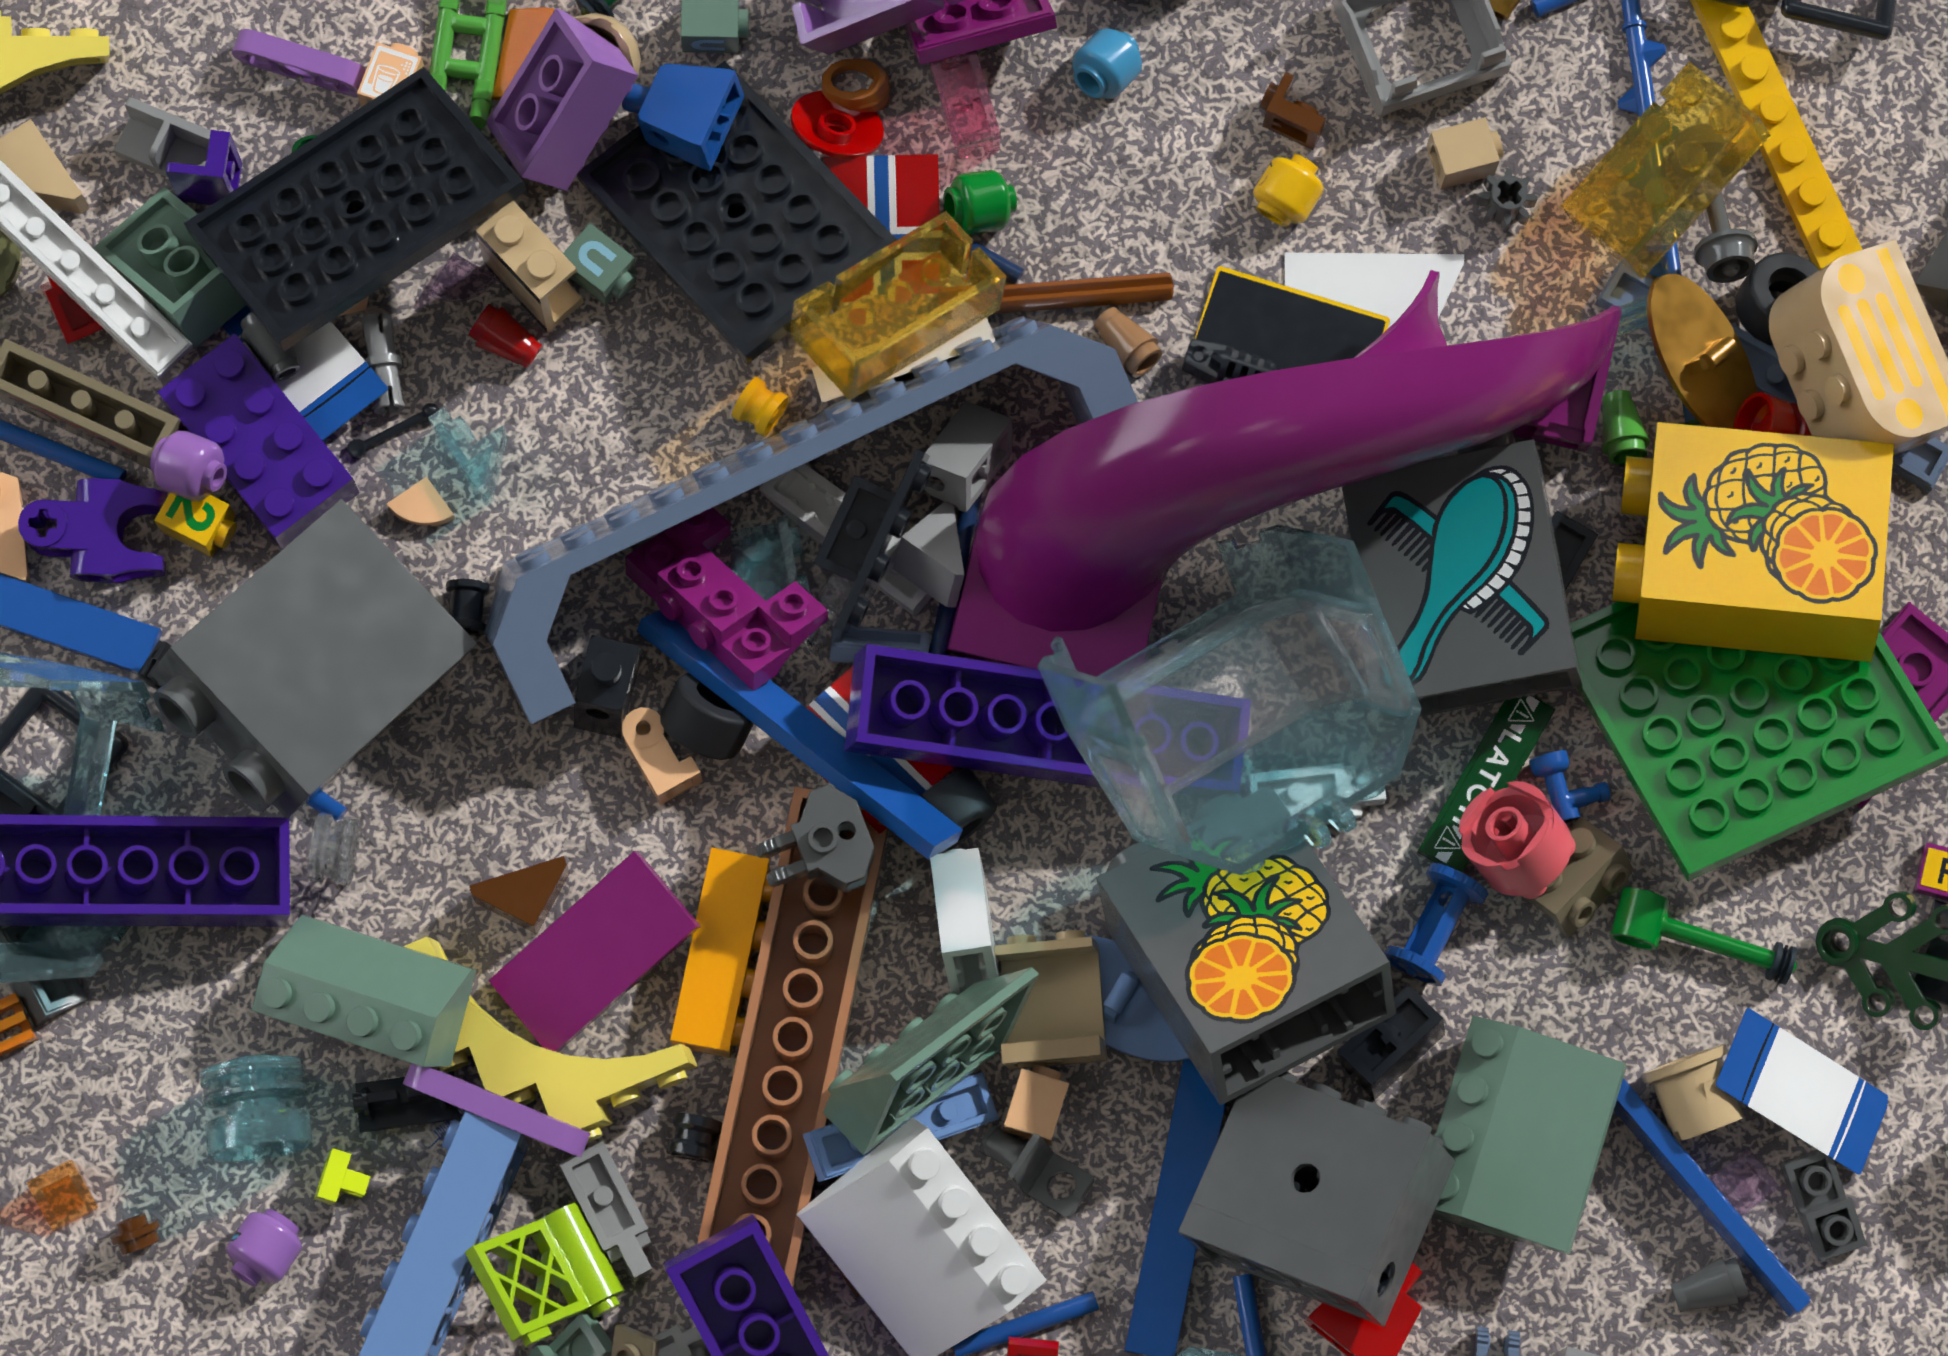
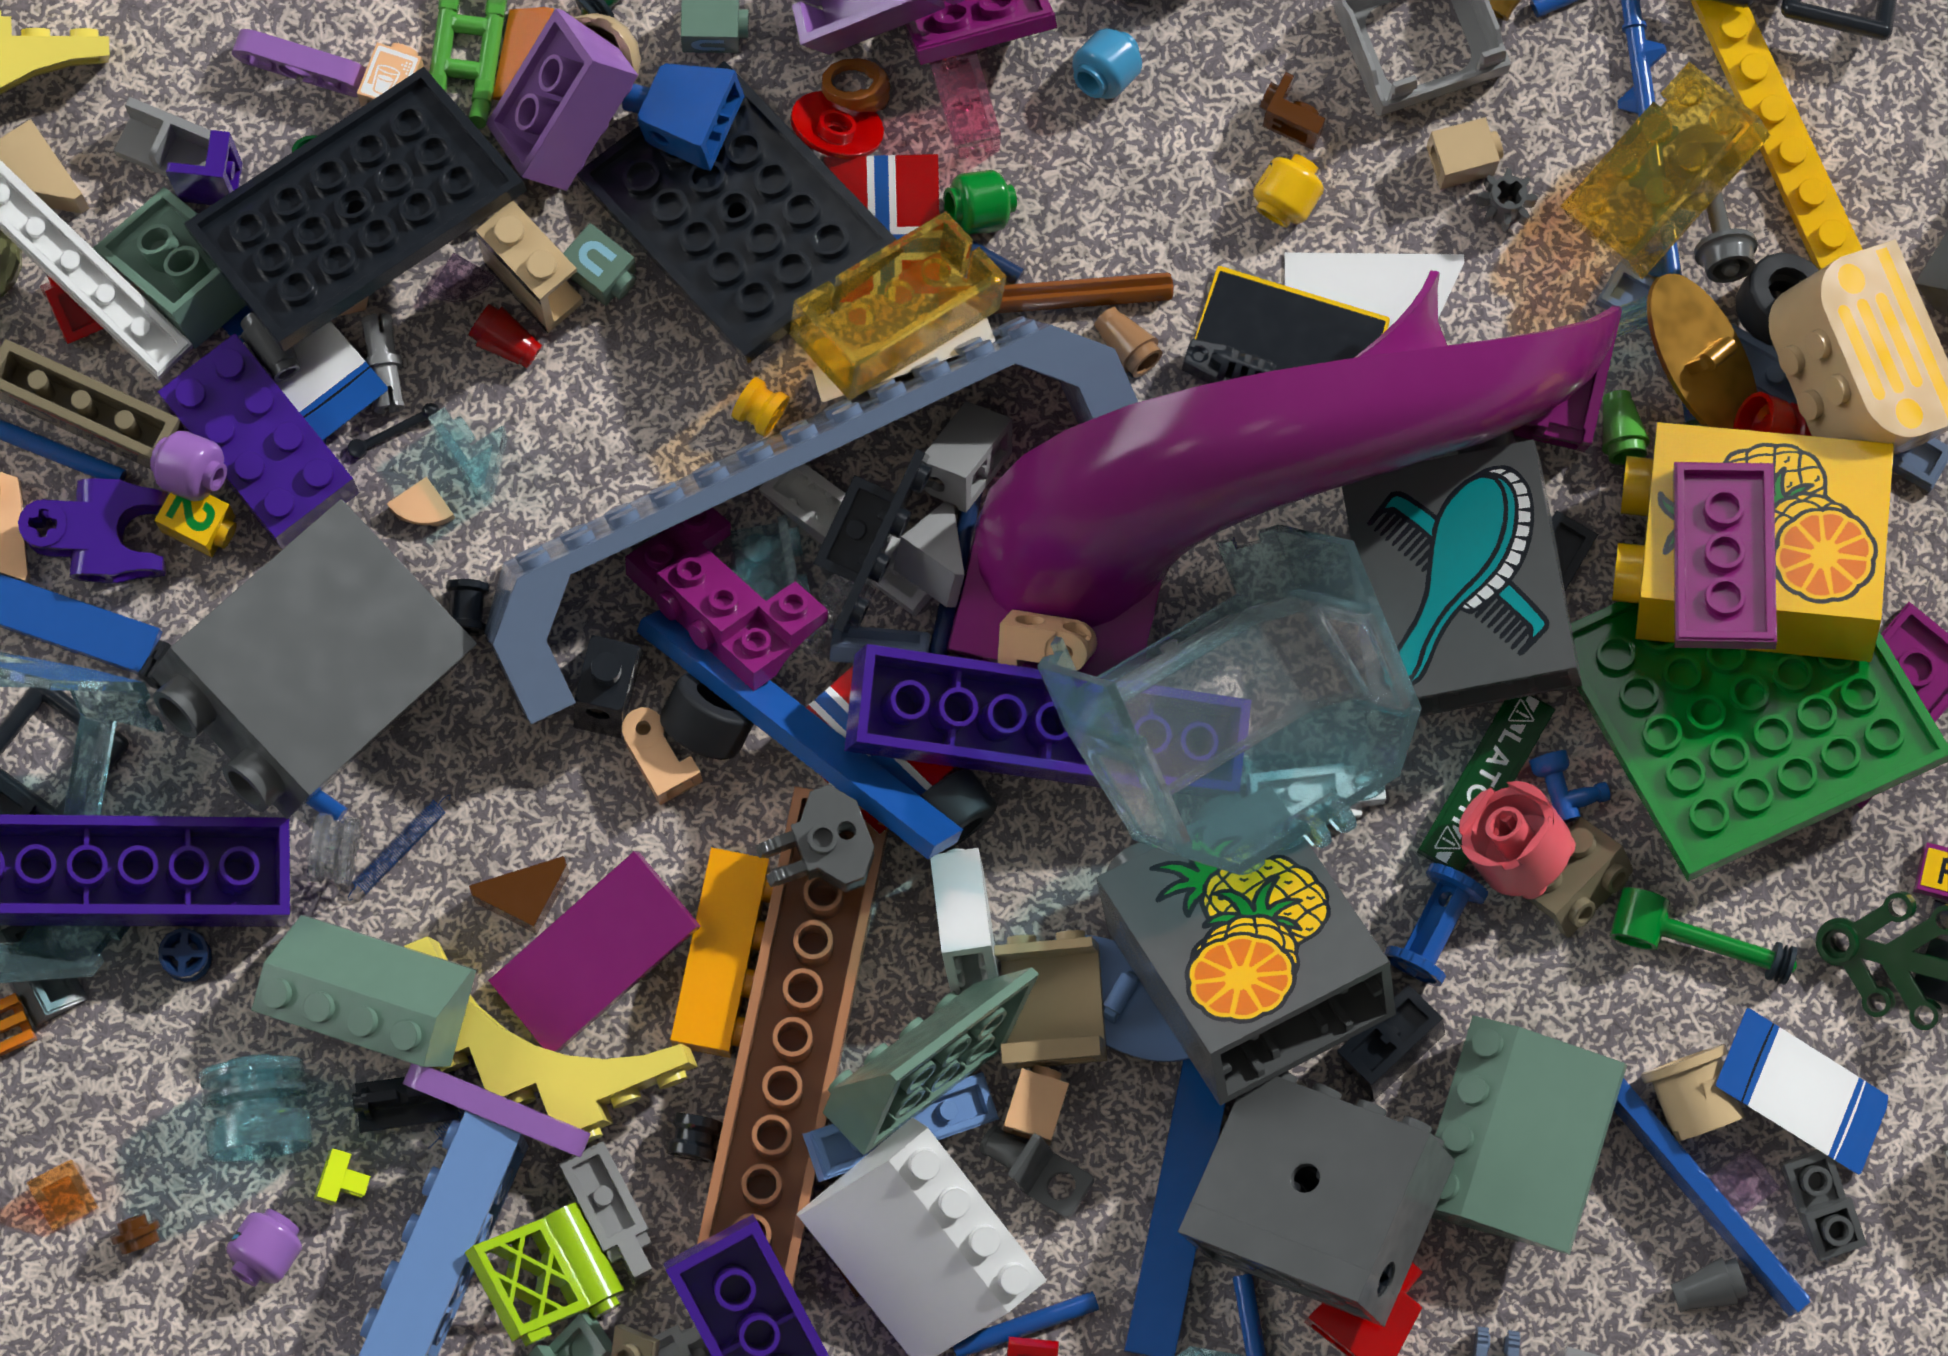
none -> dark blue wheel [158,928,213,983]
none -> blue piece [348,795,451,900]
none -> light nougat leg [998,609,1097,673]
none -> magenta tile [1673,462,1777,649]

